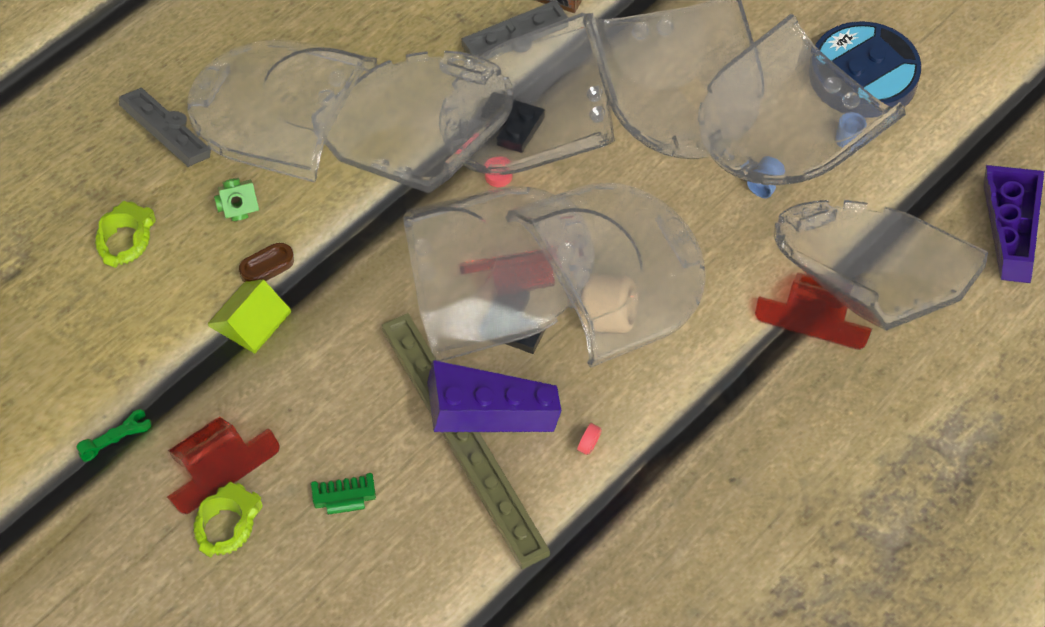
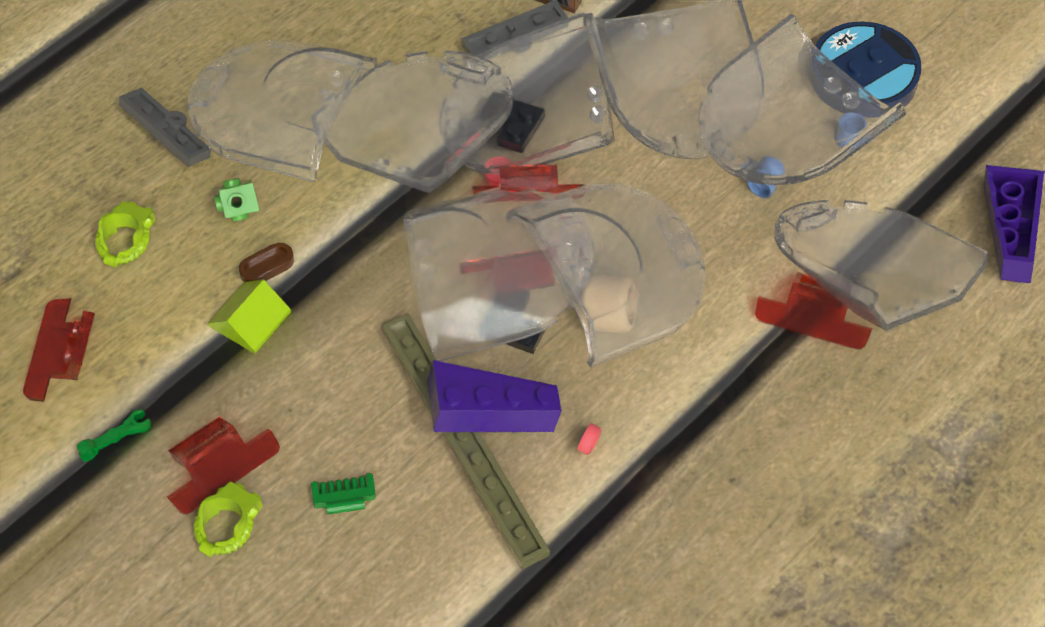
none -> clear red plate [23,298,95,402]
none -> clear red plate [472,164,585,204]

